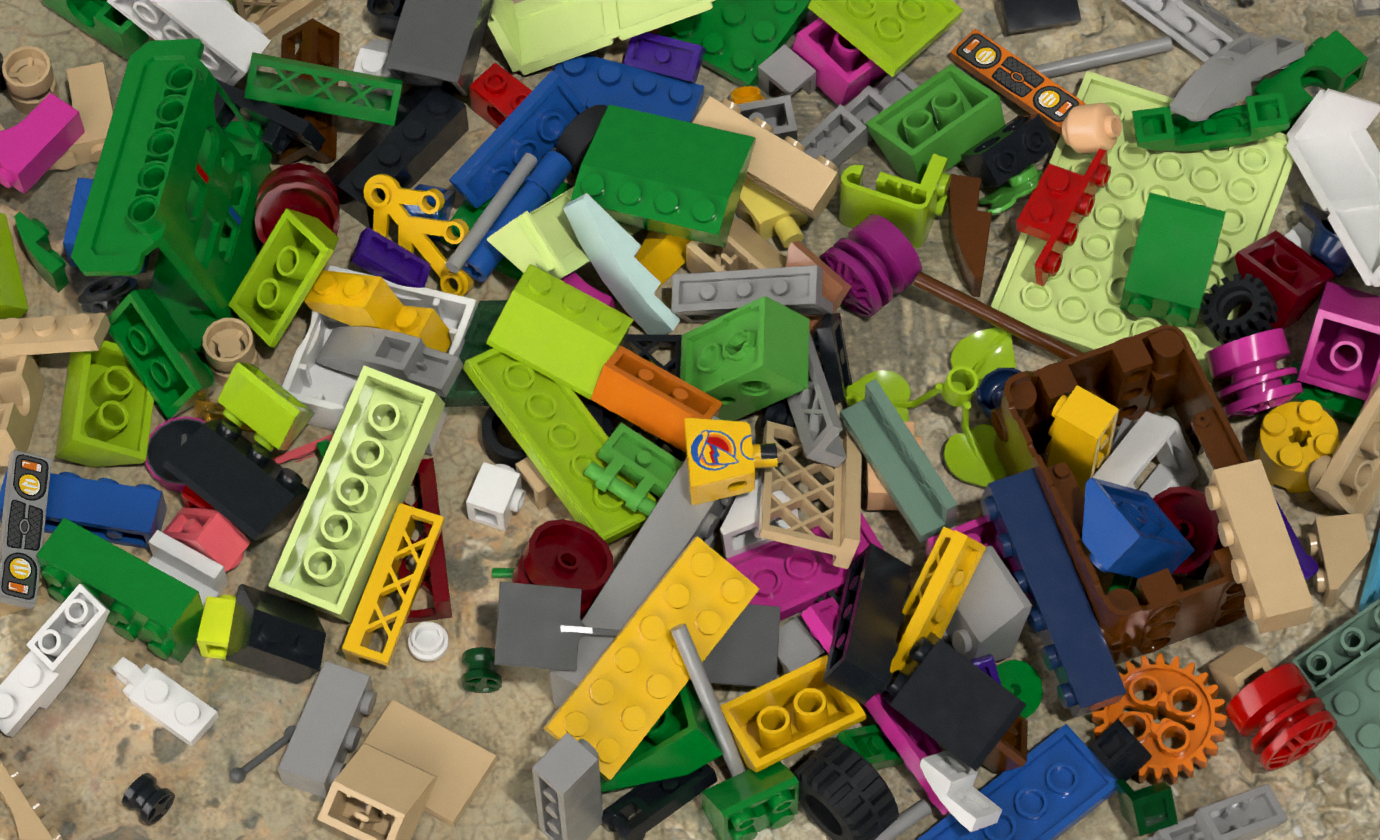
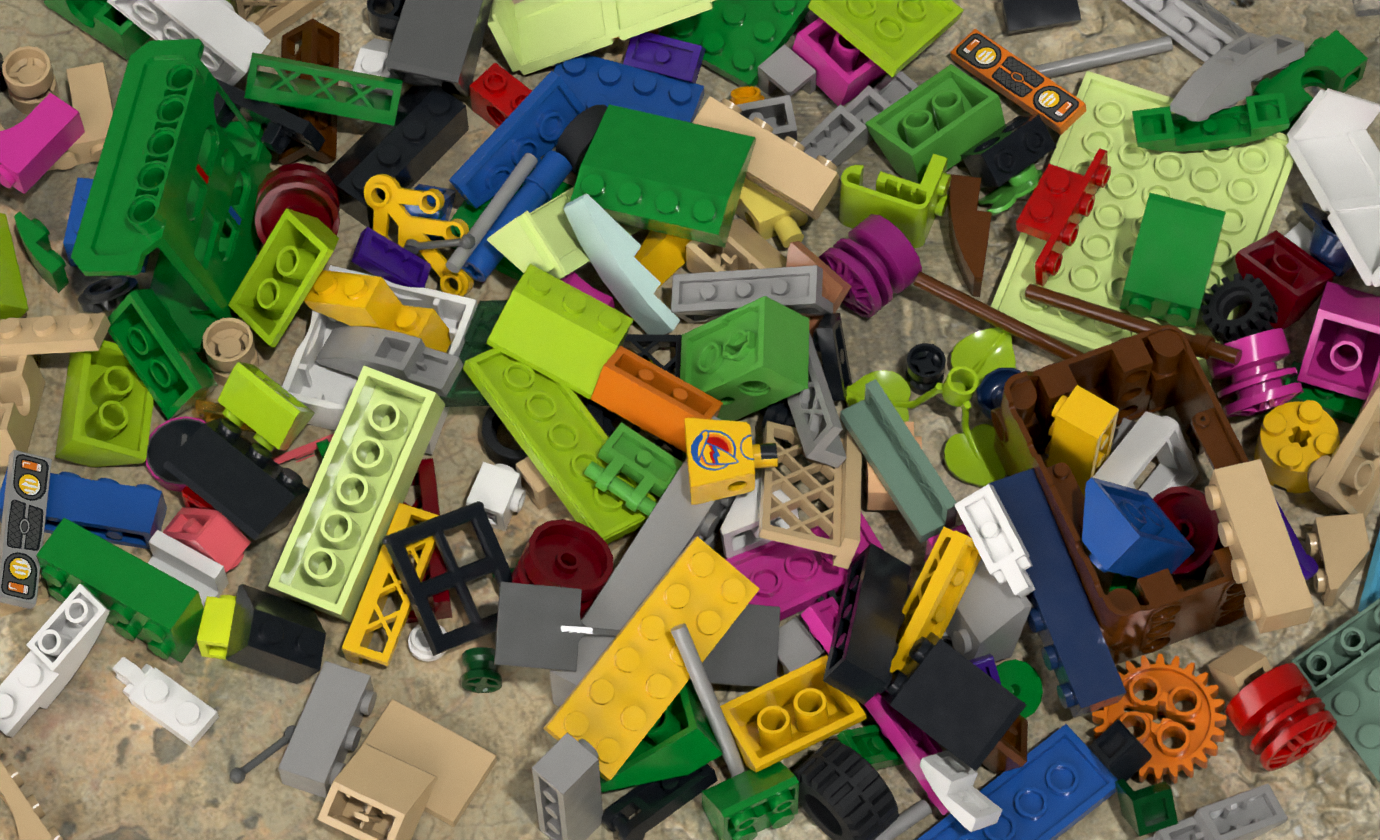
black wheel [122,773,175,826] -> none
light nougat head [1062,103,1122,154] -> none
none -> black window [382,501,512,656]
none -> dark grey hinge [404,234,476,254]
none -> black wheel [905,343,946,395]
none -> white hinge [954,484,1036,598]
none -> reddish brown bar [1025,284,1242,365]

